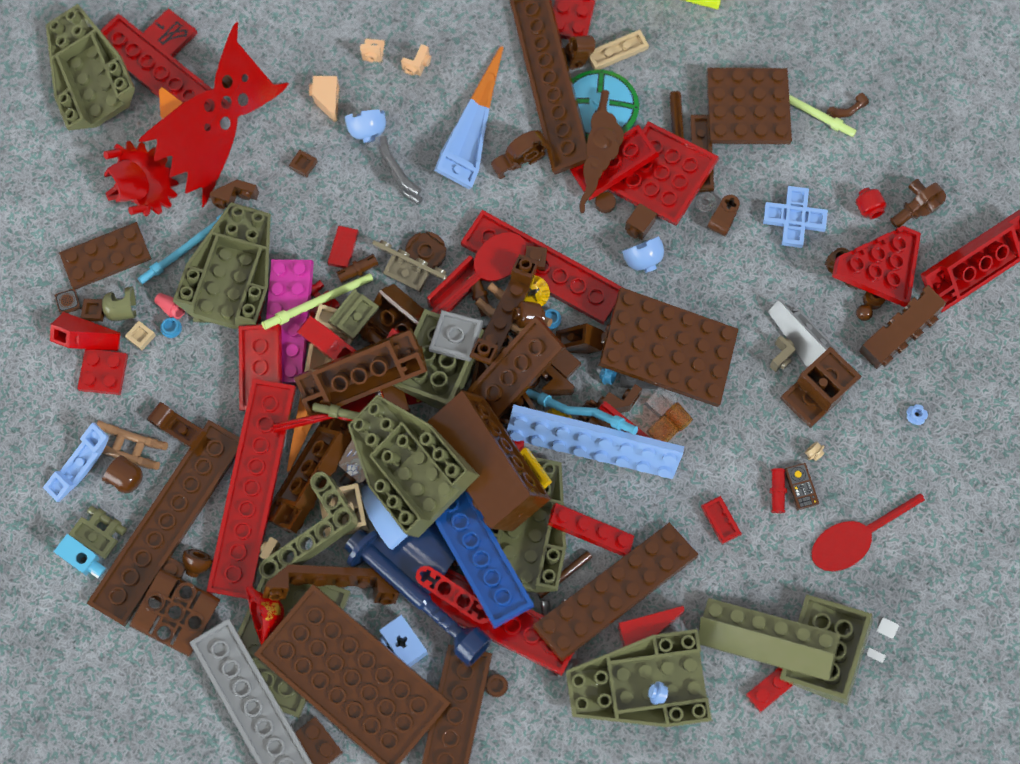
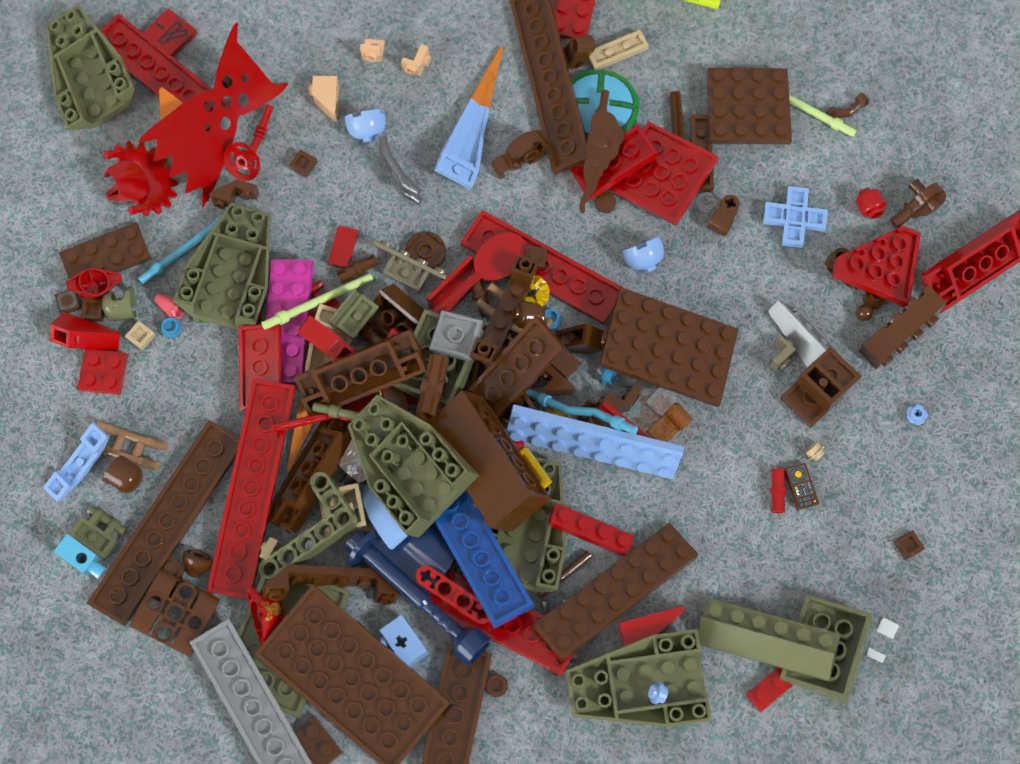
reddish brown plate [146,402,207,450] -> none
reddish brown brick [625,203,657,240] -> none
red plate [701,496,742,545] -> none
red piece [811,493,925,571] -> none
none -> red hat [66,268,122,299]
none -> red dish [224,104,274,181]
none -> reddish brown piece [416,354,449,421]
none -> reddish brown tile [893,530,925,561]

